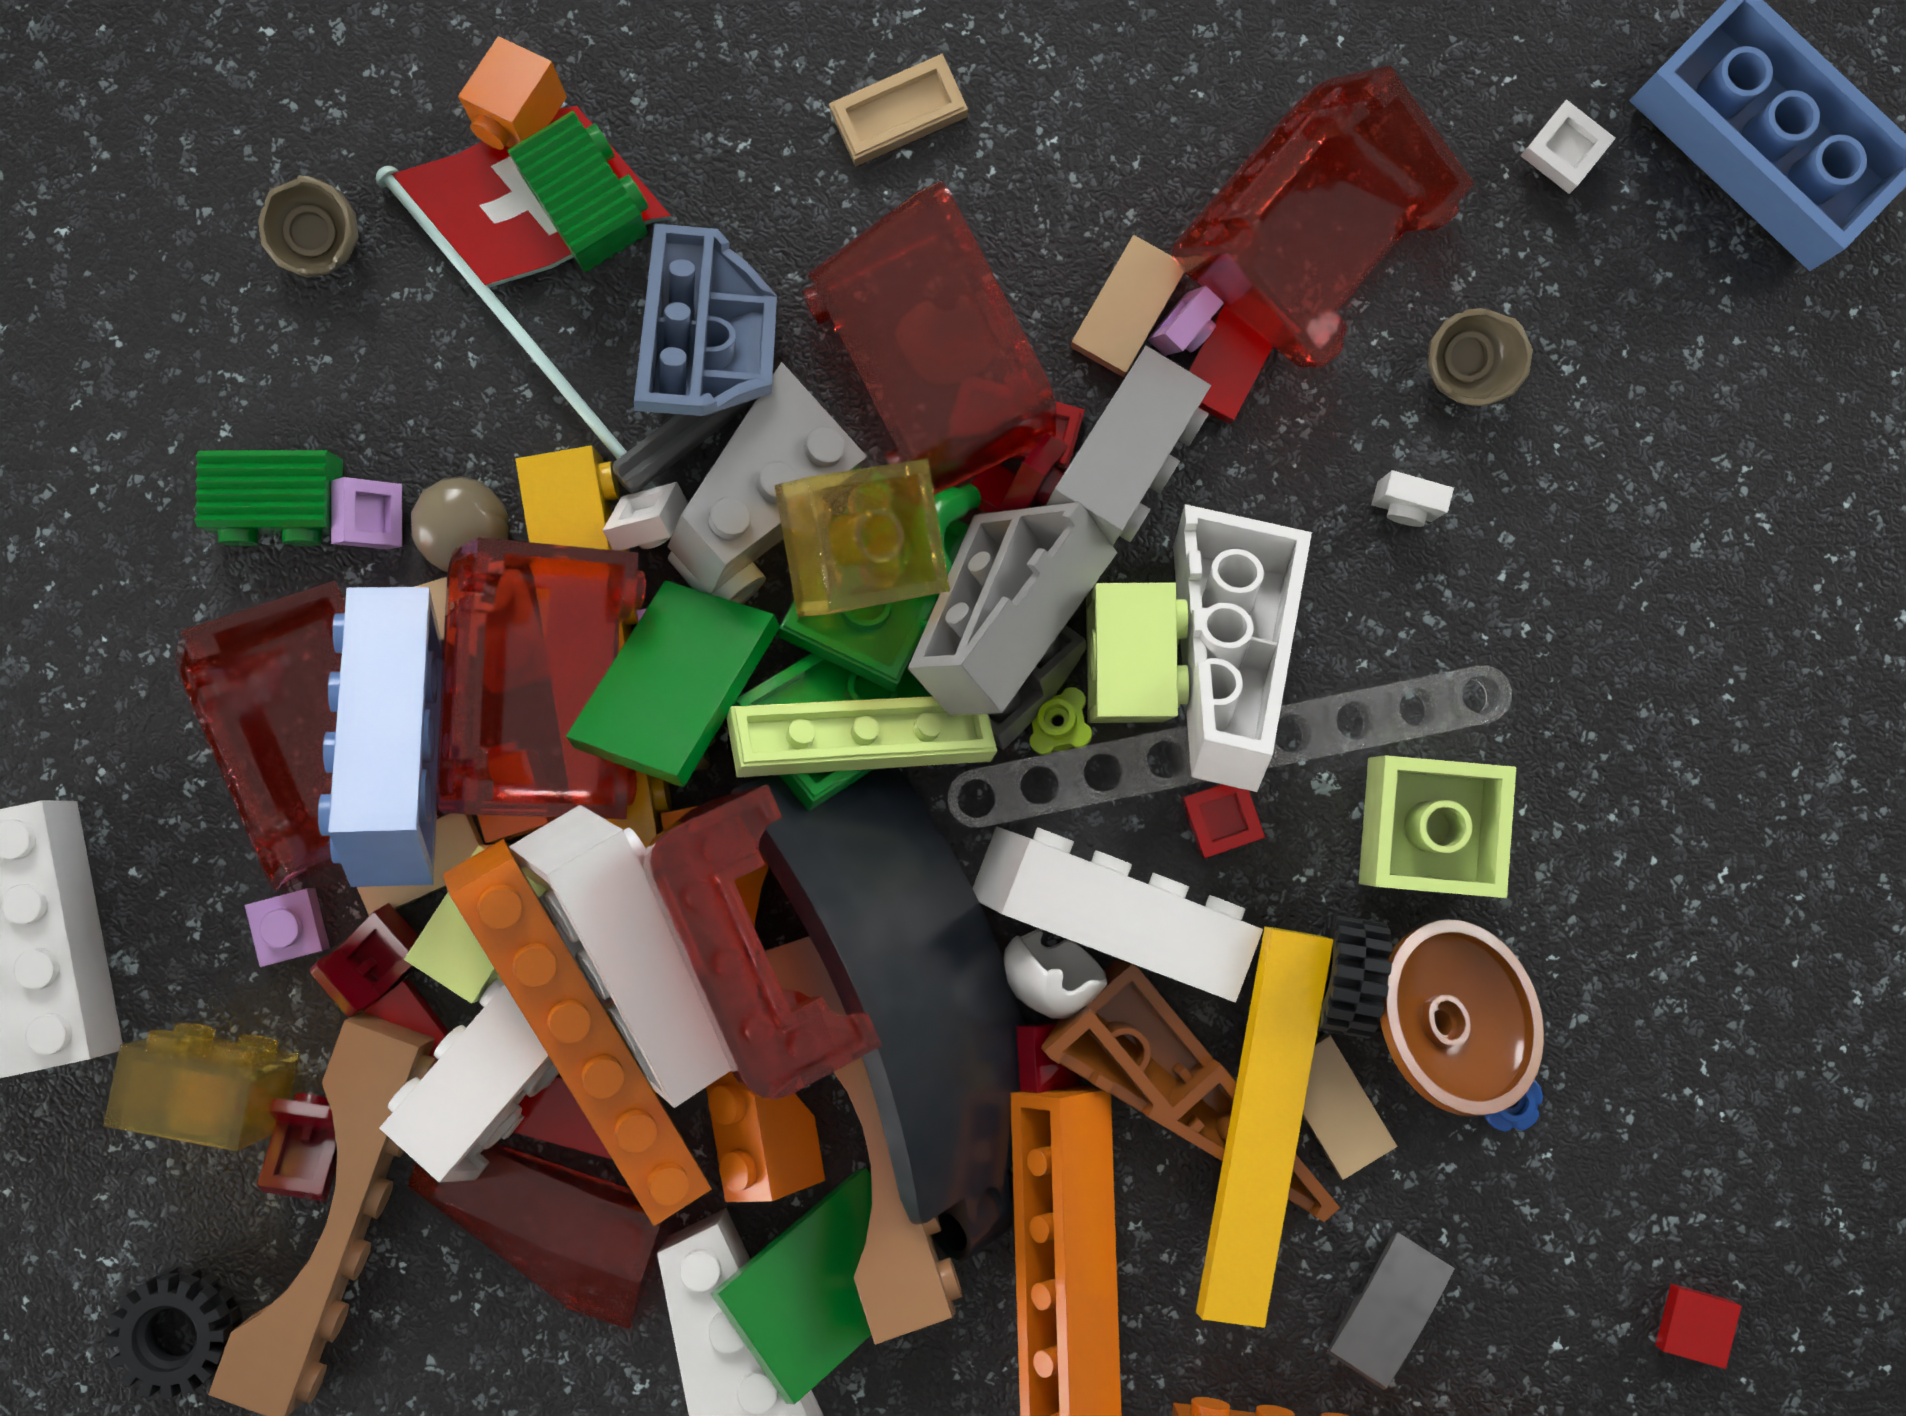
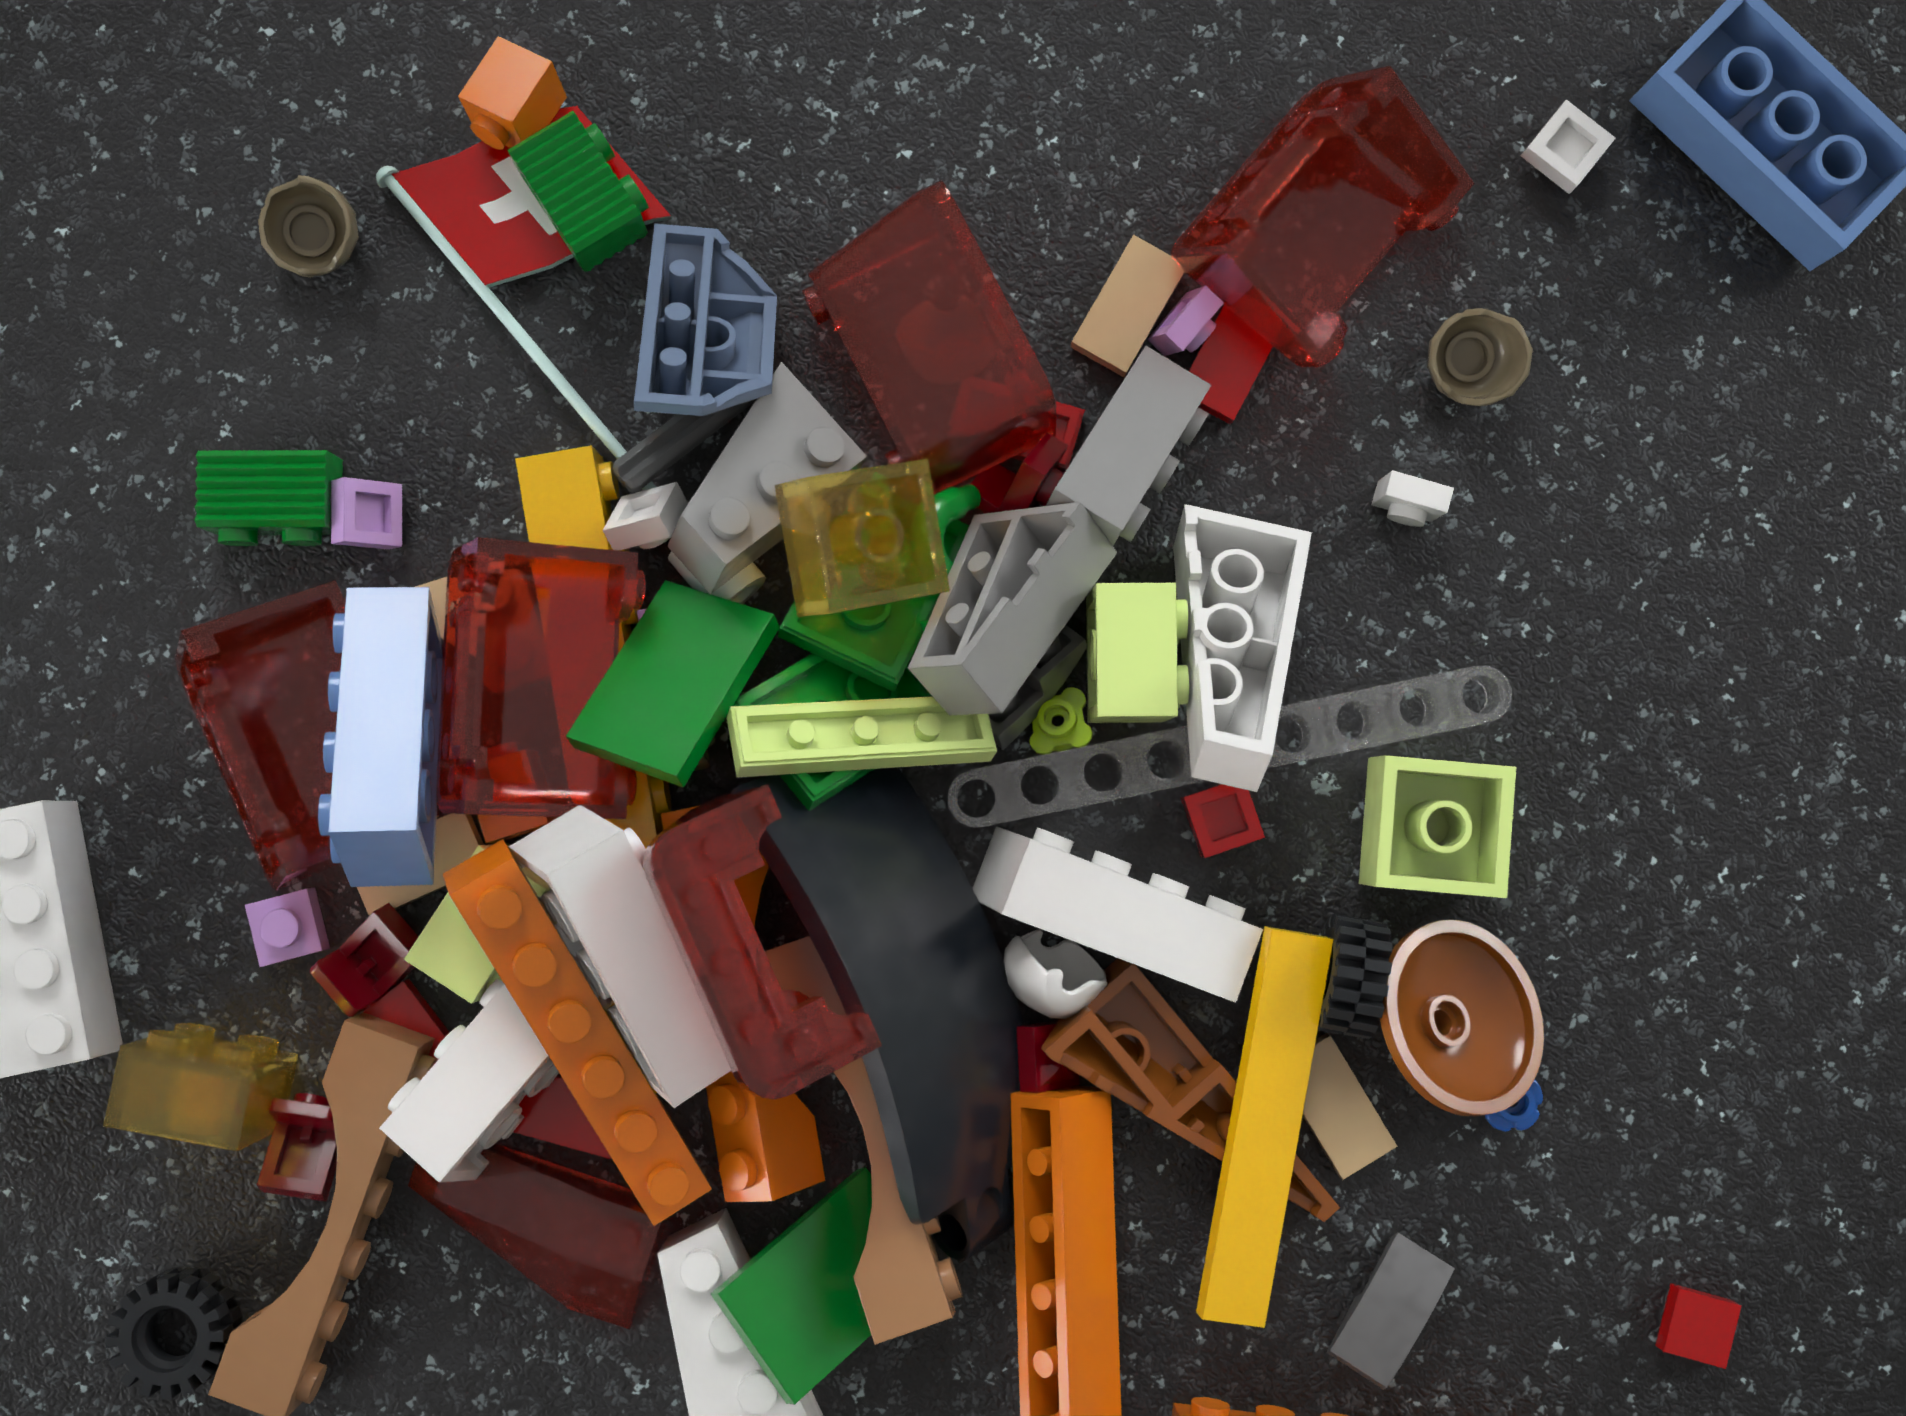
dark tan hair [411,477,509,573] -> none
tan tile [829,54,968,167] -> none

